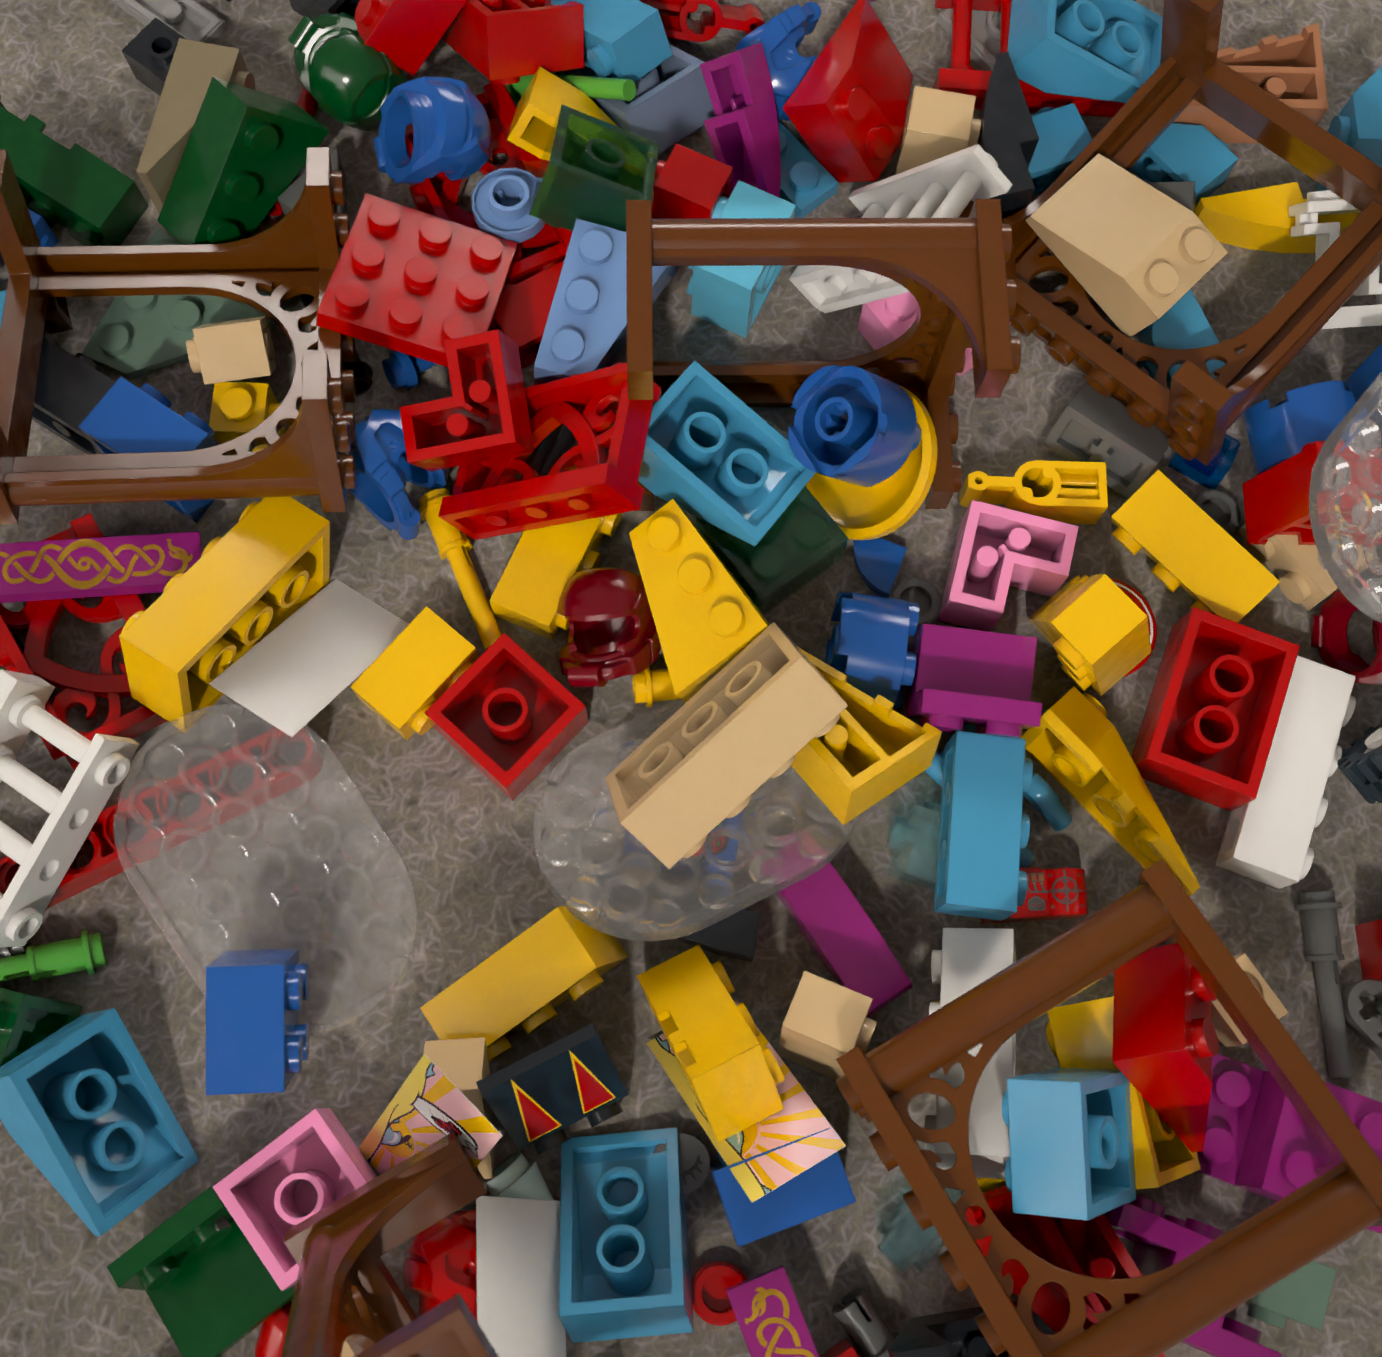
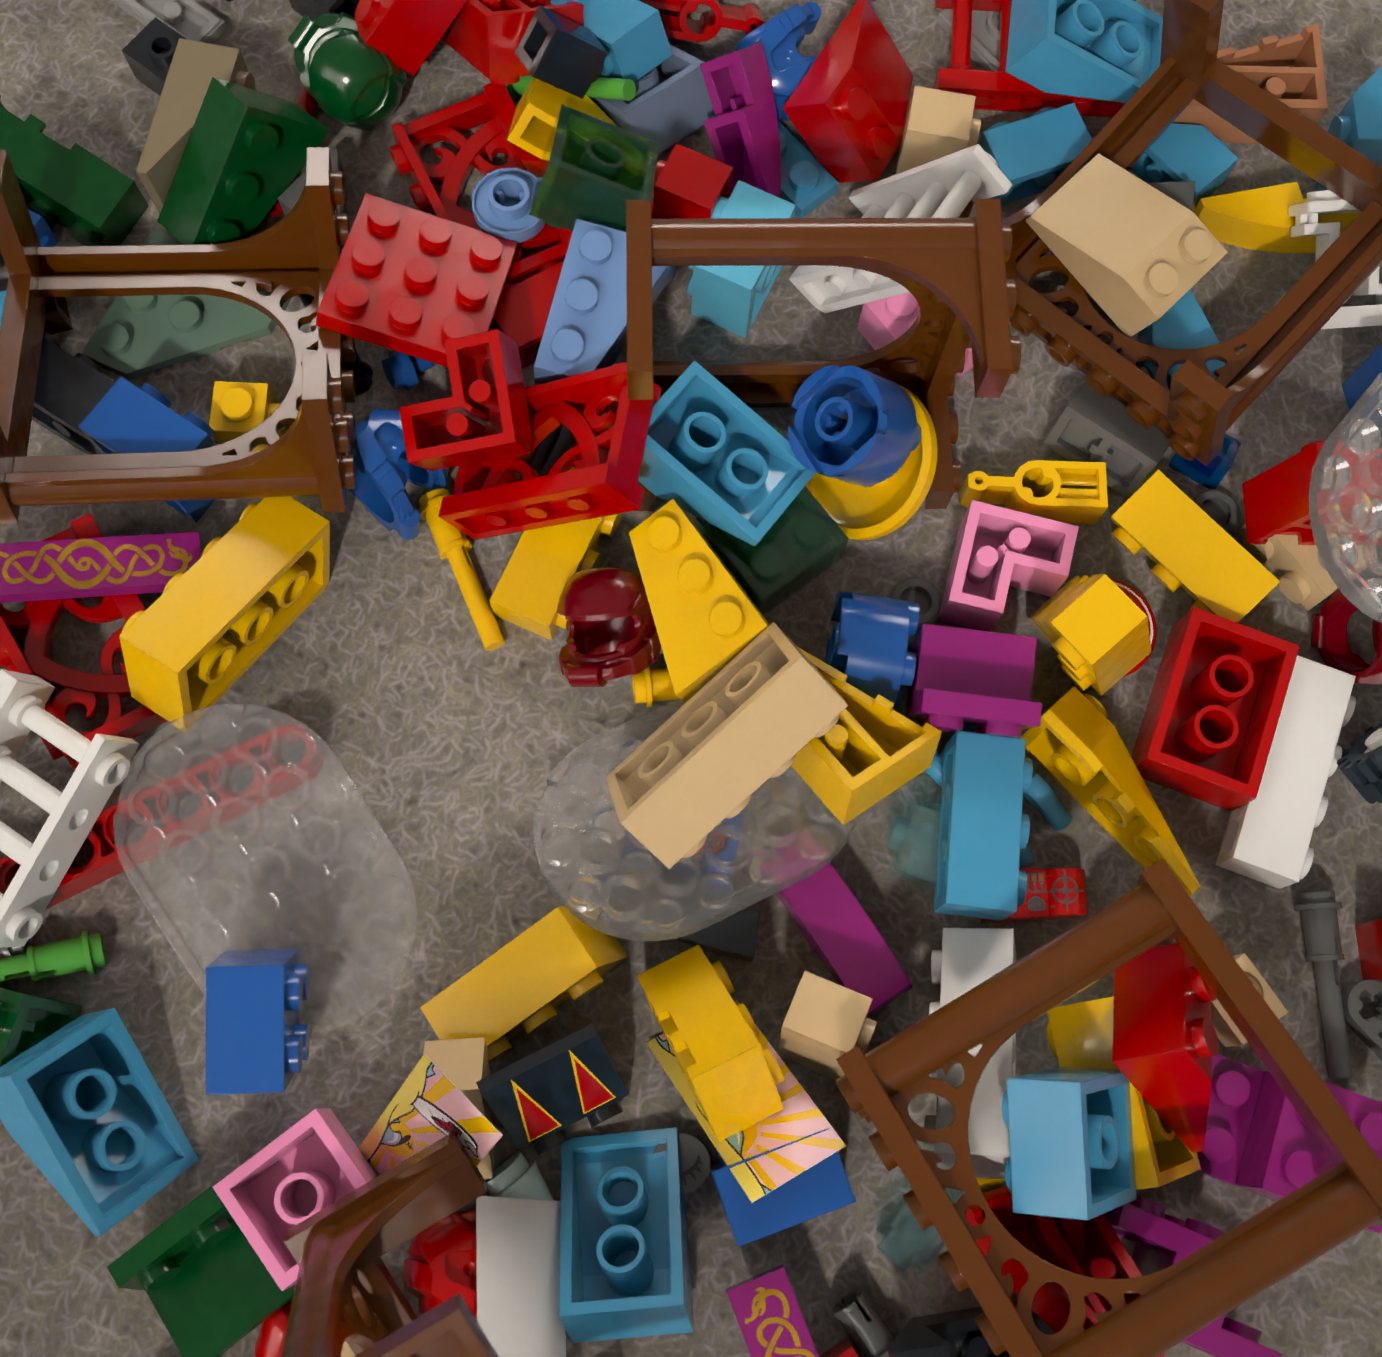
tan brick [186,315,277,385] -> none
white sticker [209,579,409,737] -> none
yellow brick [350,606,479,740] -> none
blue helmet [373,76,491,184] -> none
red brick [424,633,589,801] -> none
red tile [692,1260,747,1326] -> none
blue tile [852,538,907,597] -> none
black slope [977,52,1039,219] -> none
blue brick [1242,380,1368,475] -> none
sand green brick [1247,1261,1337,1330] -> none
none -> black brick [515,5,608,99]

